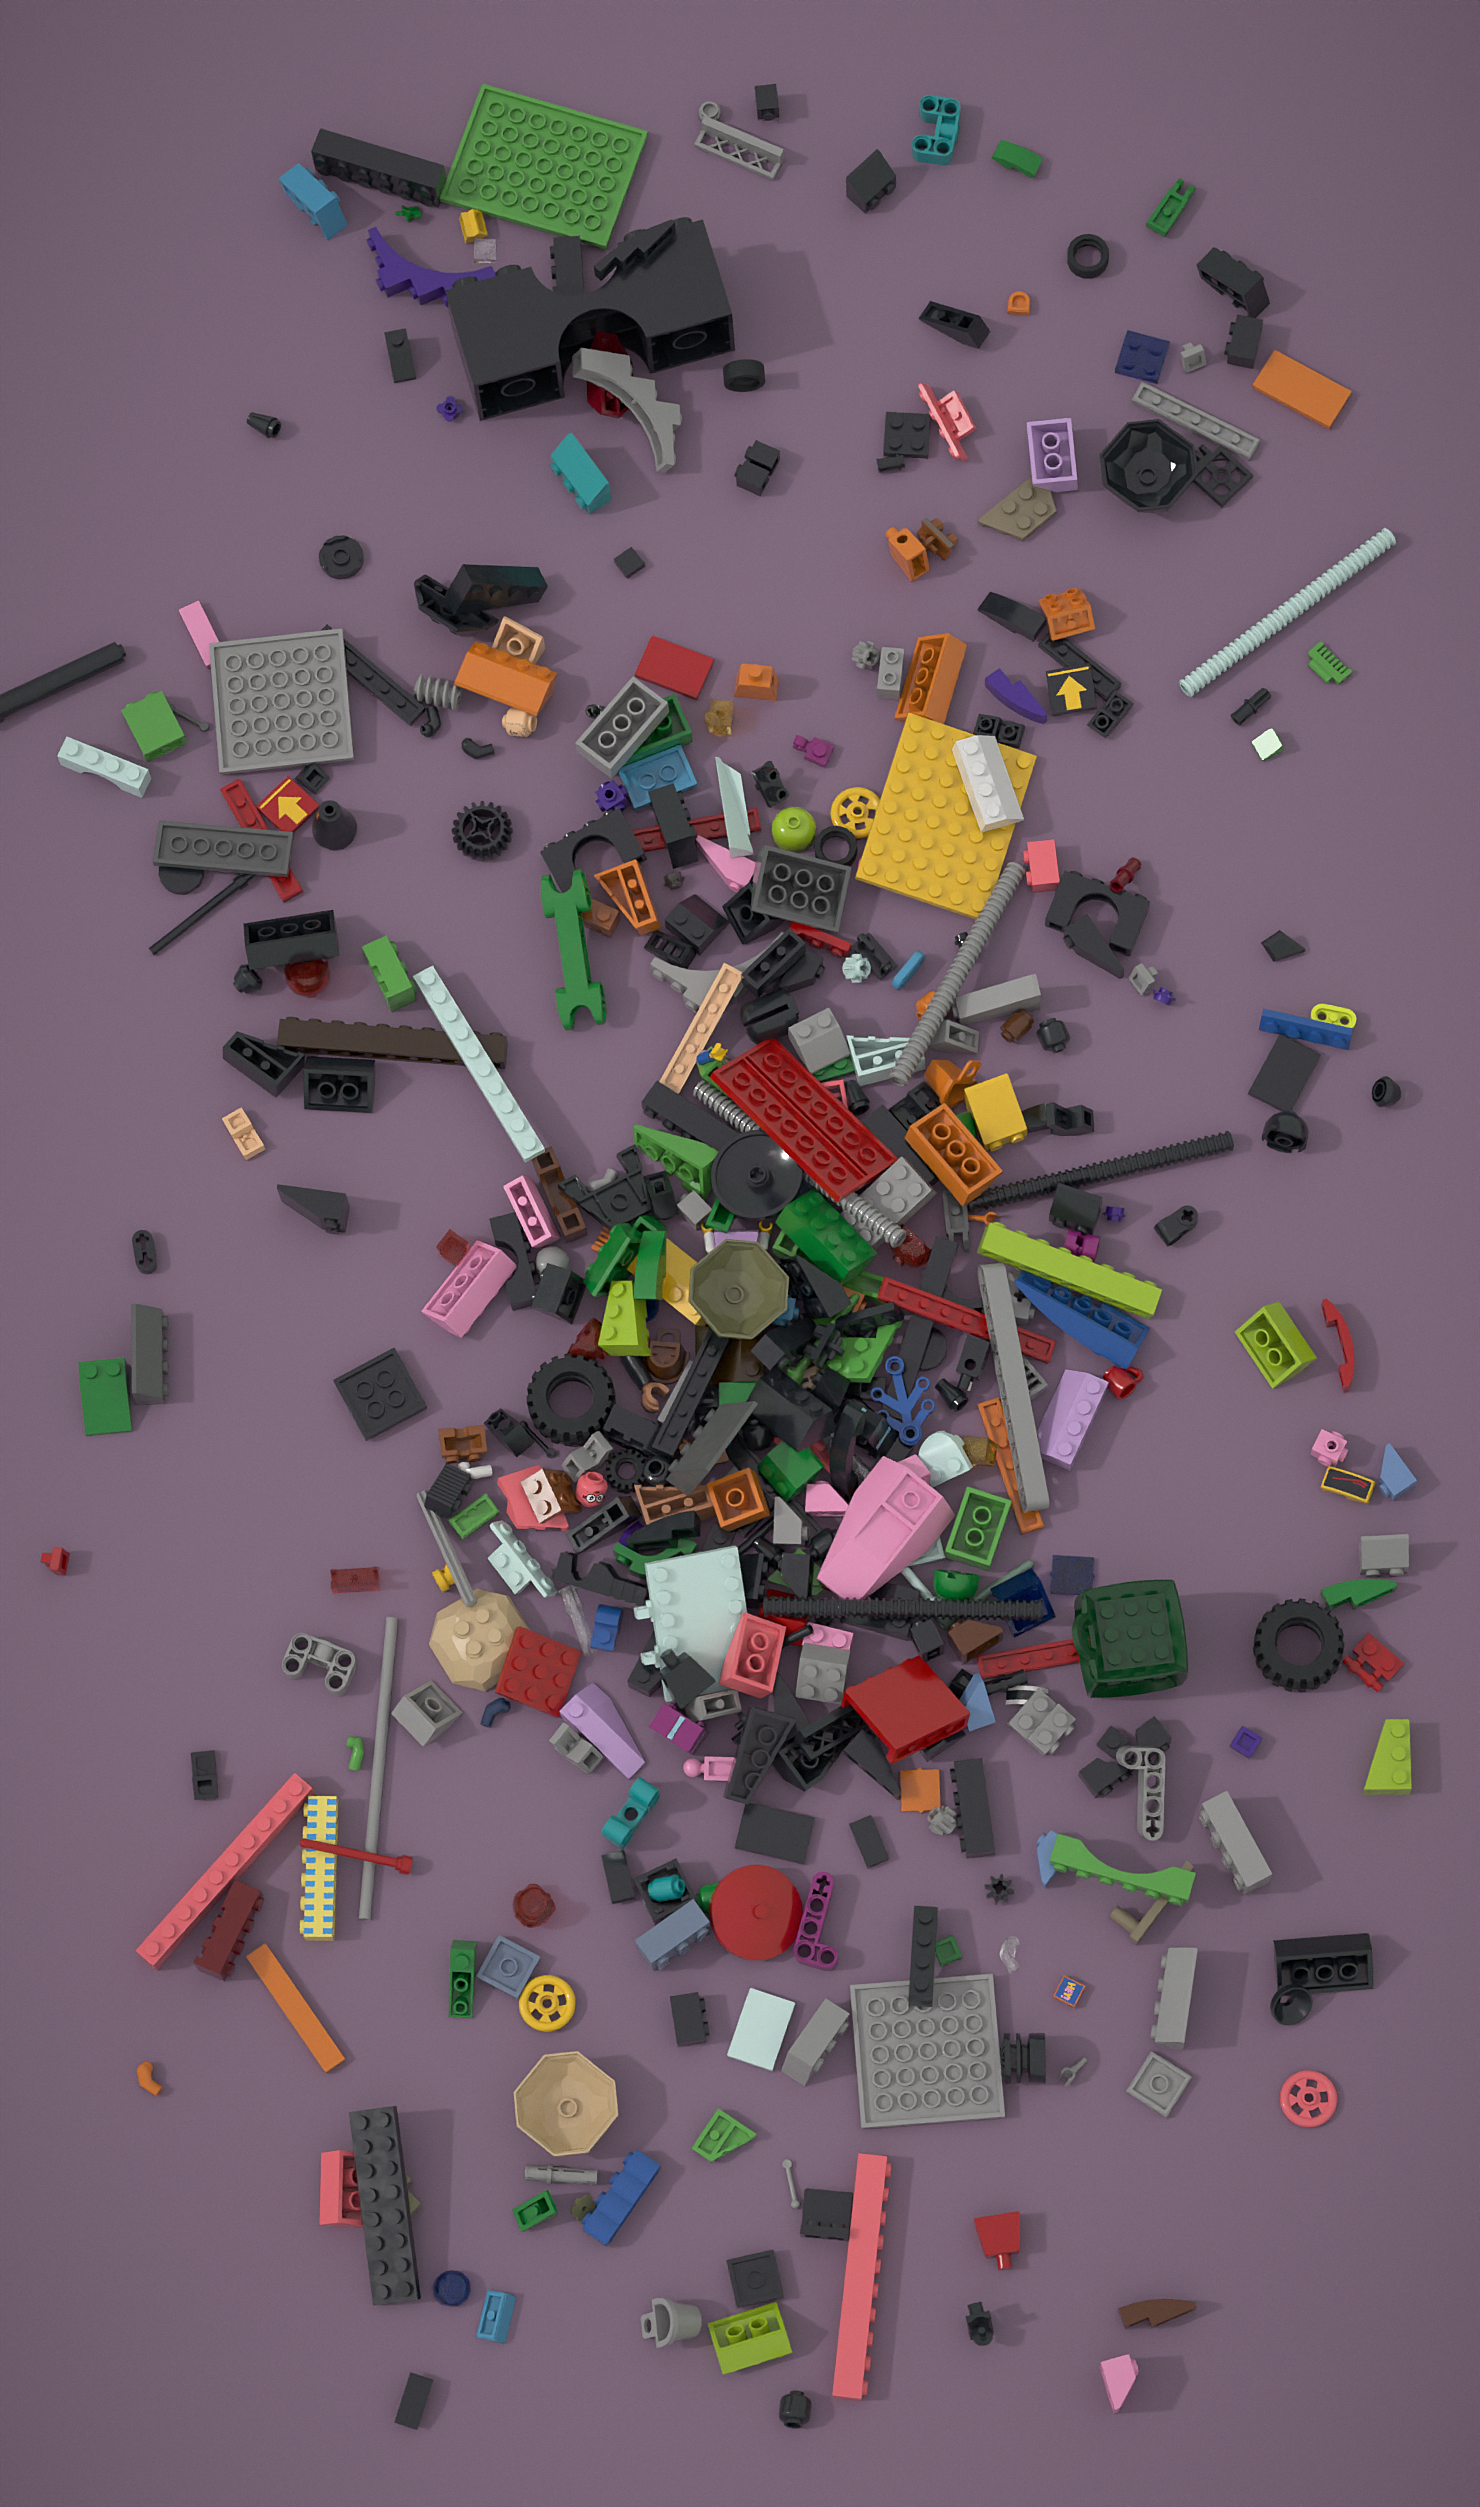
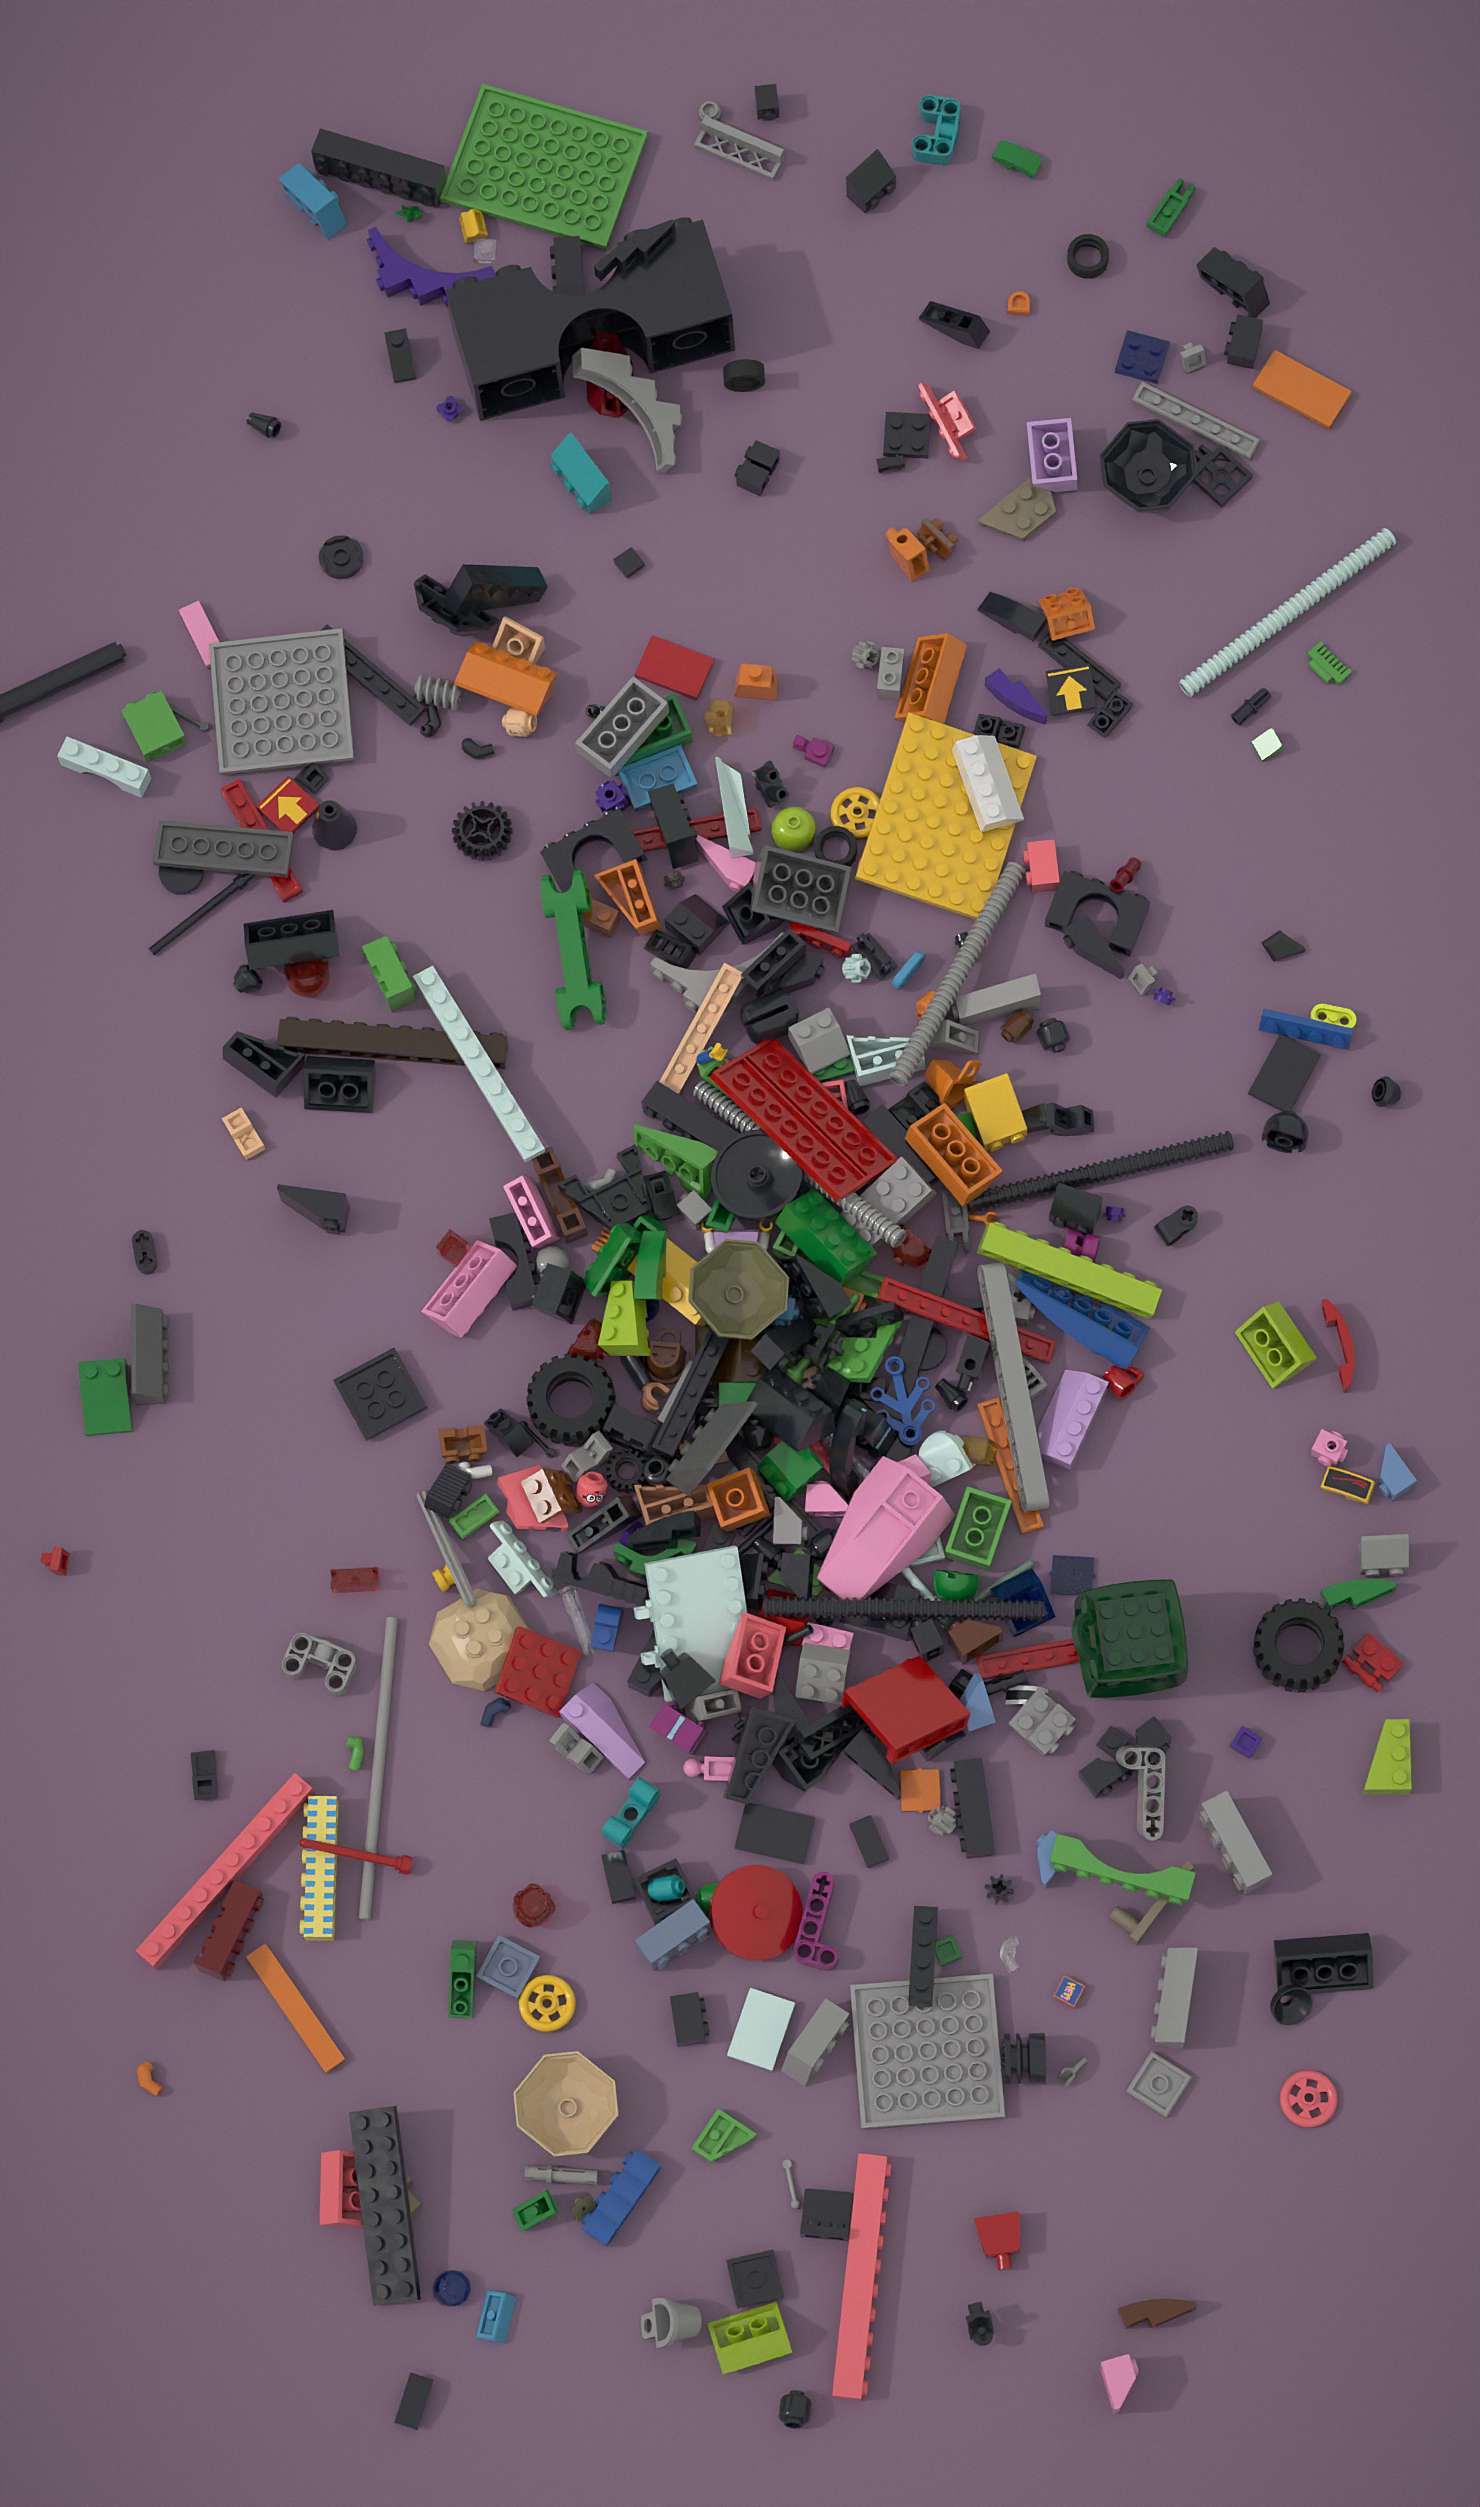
light grey slope [391,1680,463,1746] -> none

